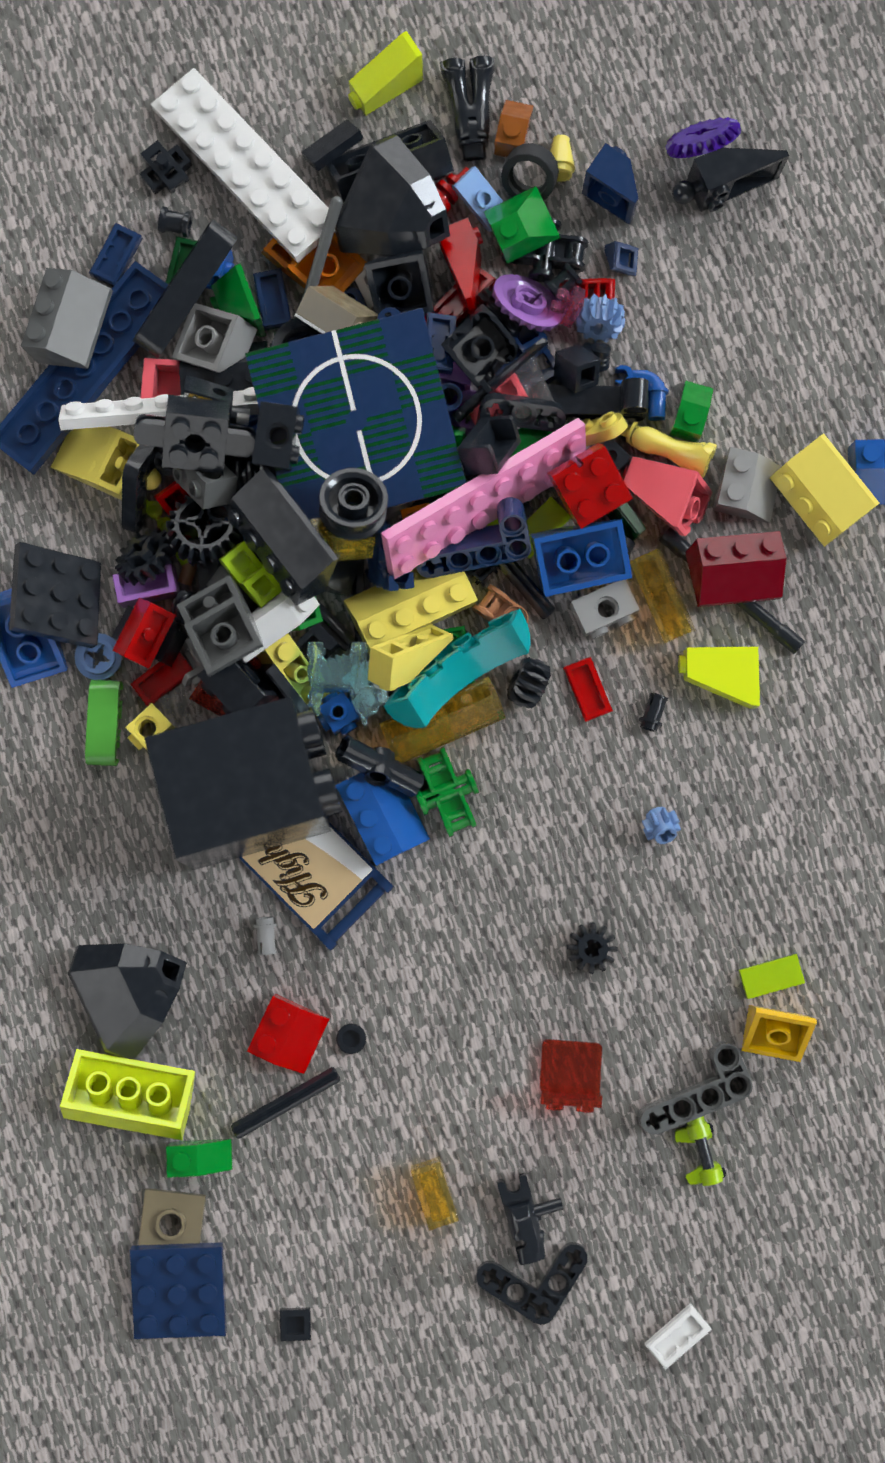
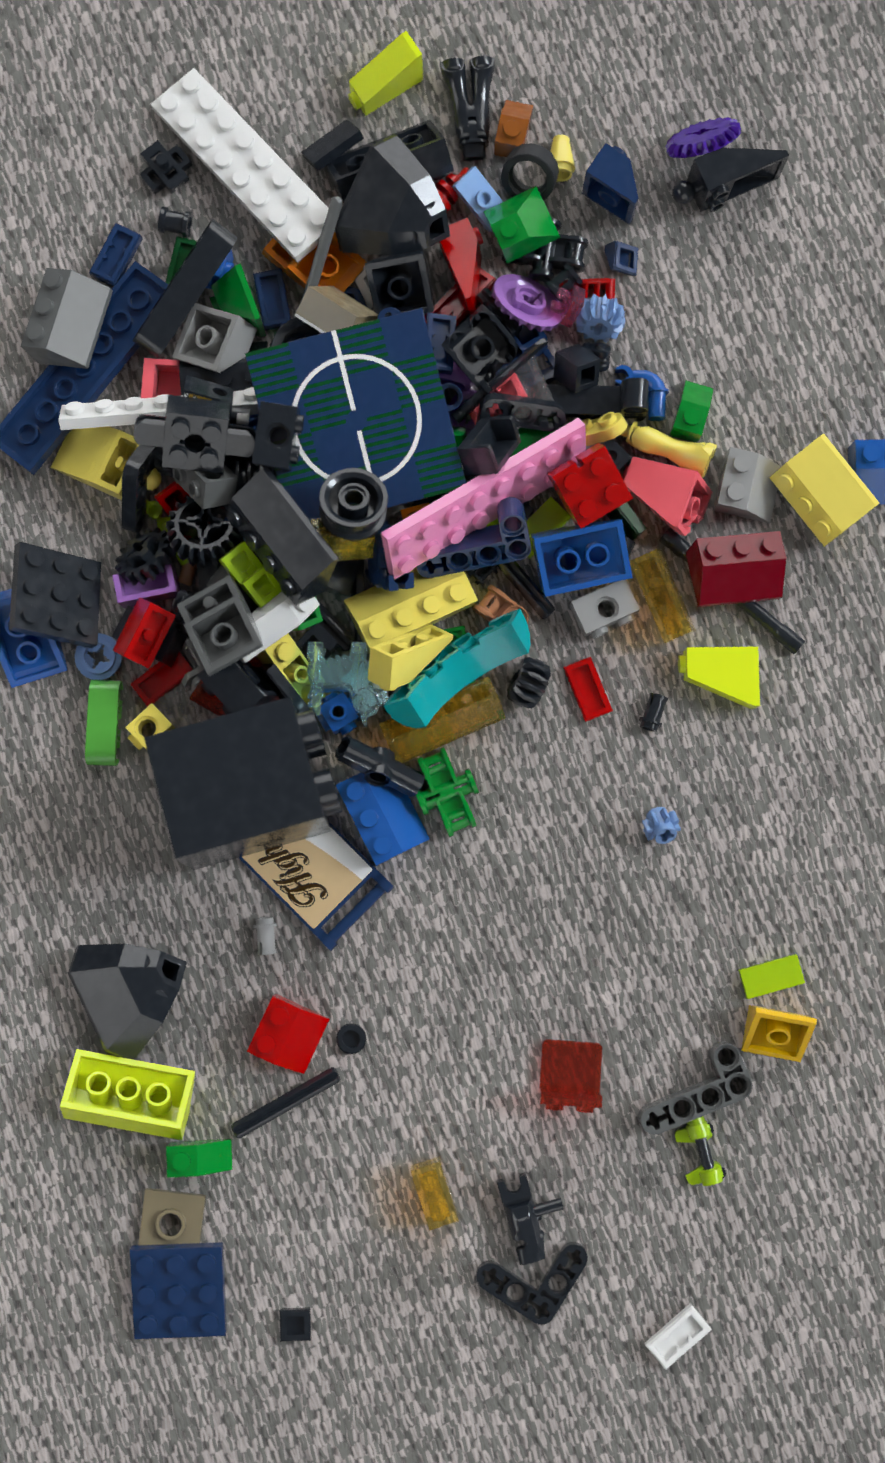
black gear [566,922,618,974] -> none

